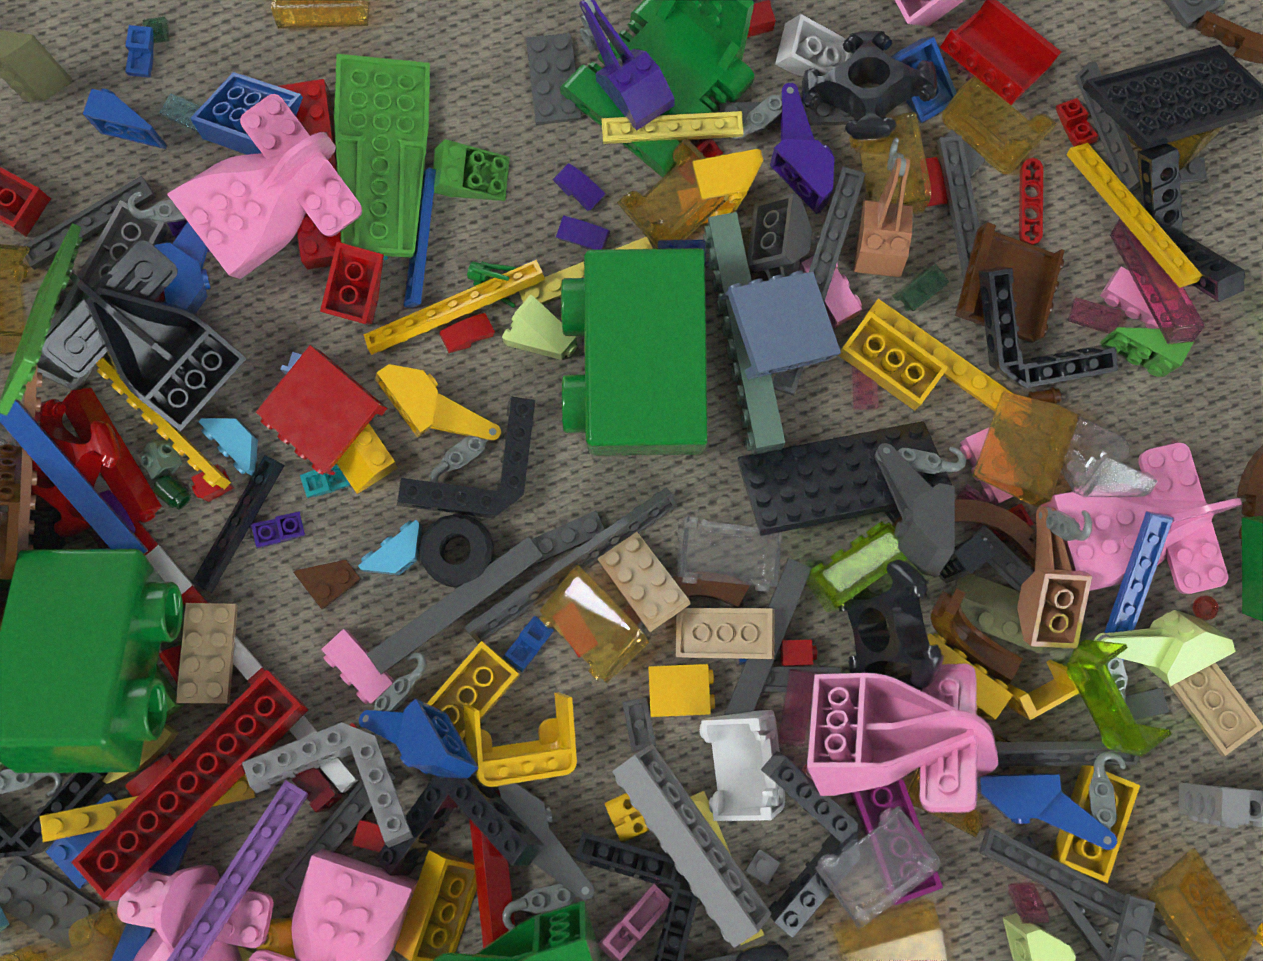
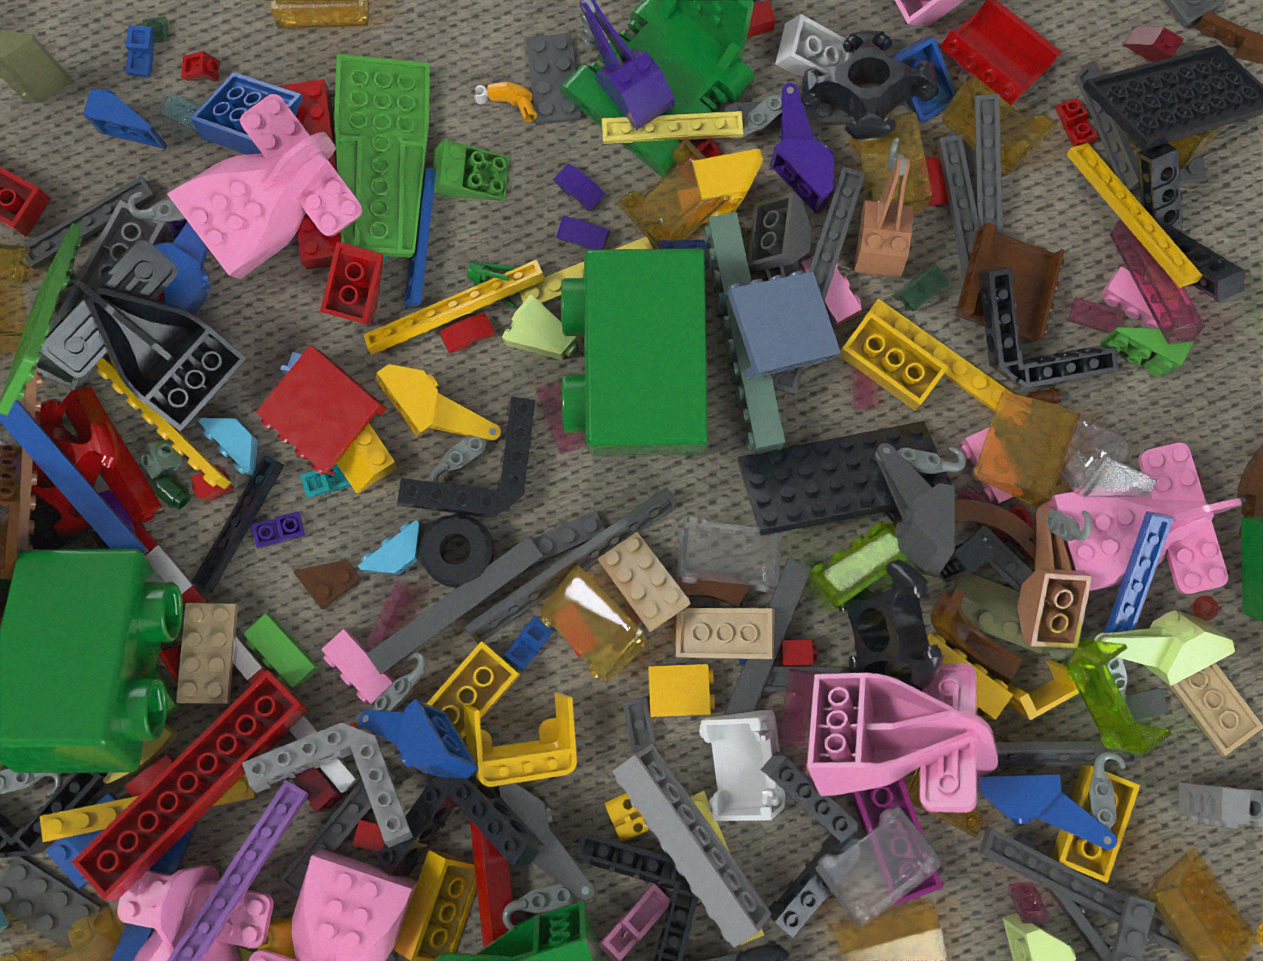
light grey plate [745,848,780,885] -> none
red beam [1019,158,1043,246] -> none
none -> red bracket [181,51,220,82]
none -> bright green brick [244,613,320,688]
none -> clear pink plate [368,582,410,648]
none -> light orange arm [474,82,537,123]
none -> clear pink tile [535,381,583,455]
none -> dark grey plate [975,94,1002,234]
none -> dark red slope [1124,26,1184,63]

